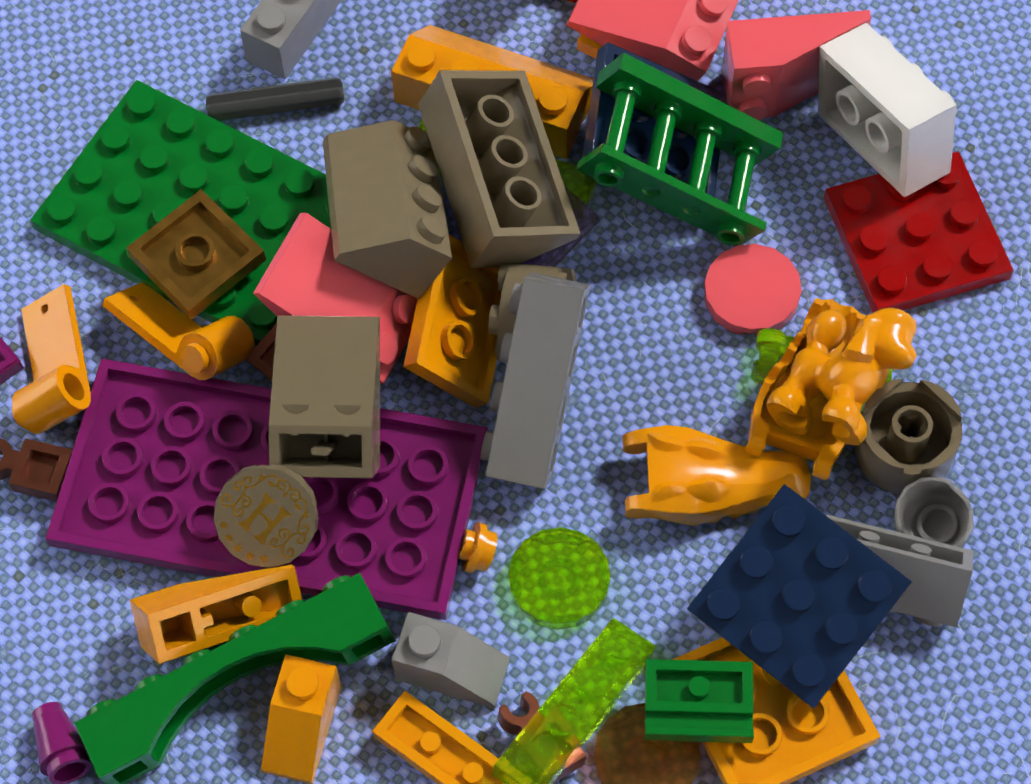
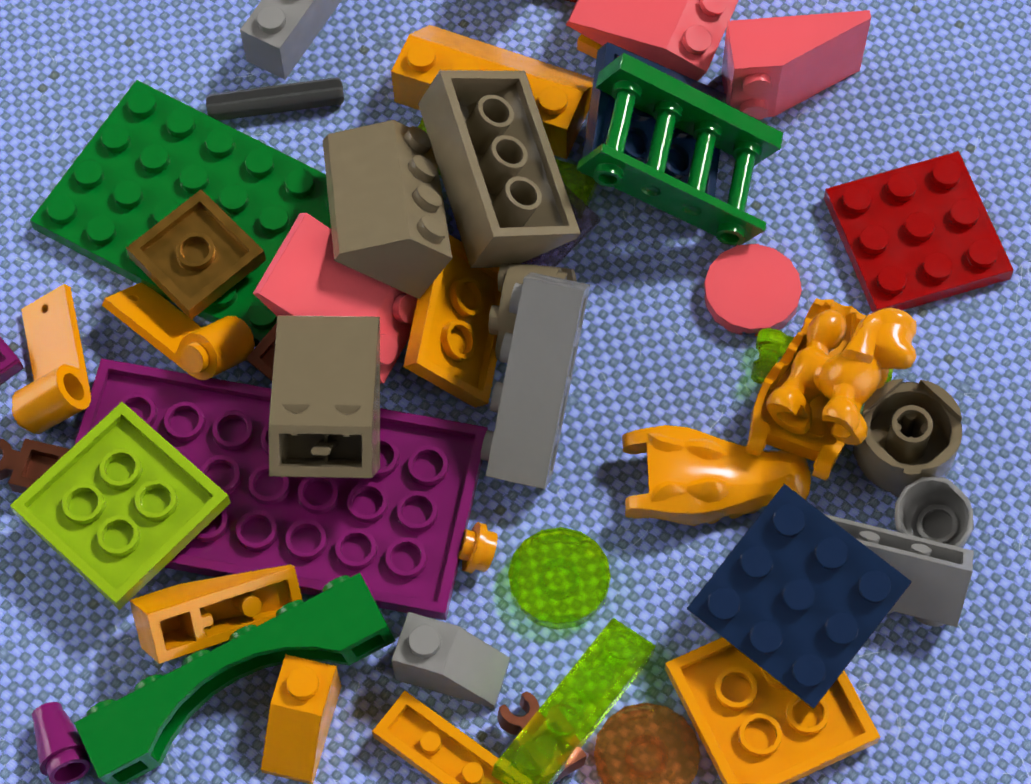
dark tan tile [214,464,318,568] -> none
green plate [644,659,754,743] -> none
white brick [818,23,957,198] -> none
none -> lime plate [10,402,231,610]

